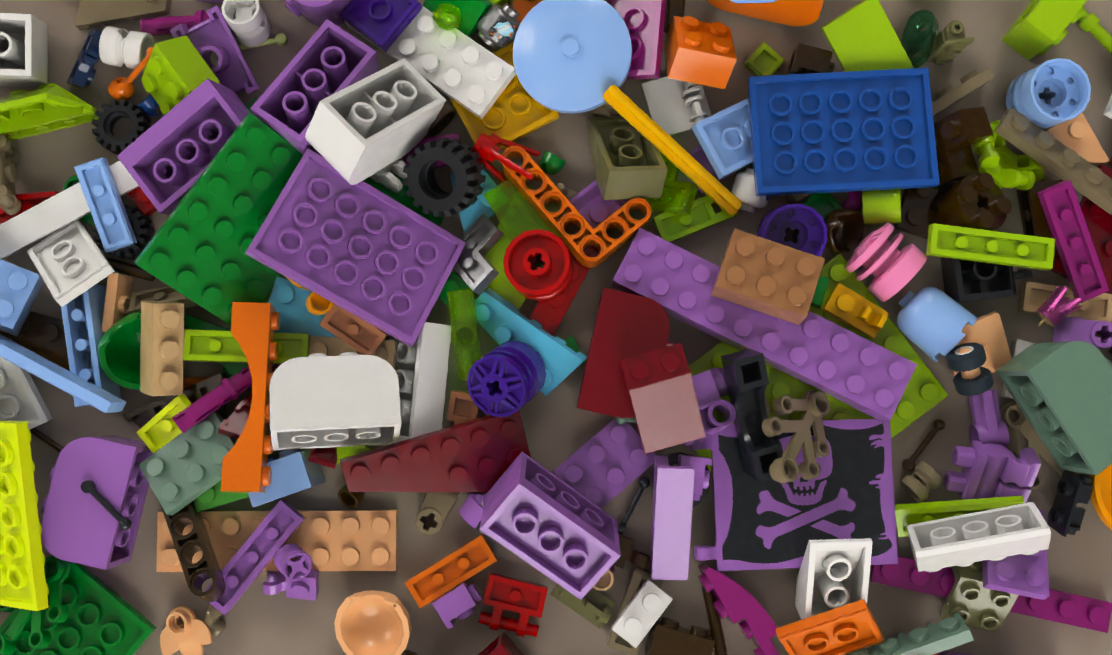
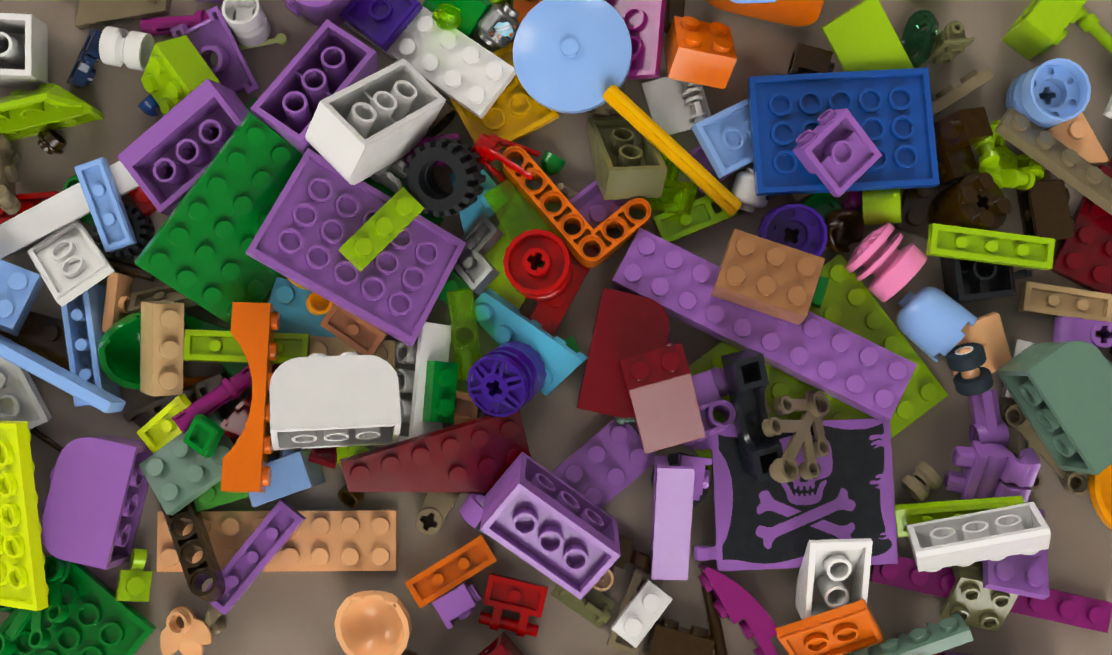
black hinge [81,480,132,530] -> none
black tyre [91,99,151,155] -> none
orange hinge [107,47,153,102] -> none
medium lavender plate [263,569,319,601] -> none
medium lavender wheel [274,543,312,581] -> none
black hinge [618,477,650,535] -> none
lime tile [743,42,786,76] -> none
yellow plate [822,283,889,340] -> none
dark brown hinge [902,419,945,471] -> none
flat silver piece [1036,285,1083,328] -> none
magenta plate [1037,180,1109,303] -> none
black hinge [1047,470,1094,537] -> none
none -> dark brown plate [37,128,67,155]
none -> lime plate [115,549,153,602]
none -> green tile [183,414,225,458]
none -> lime plate [338,187,425,272]
none -> green plate [422,361,458,423]
none -> medium lavender plate [792,108,882,197]

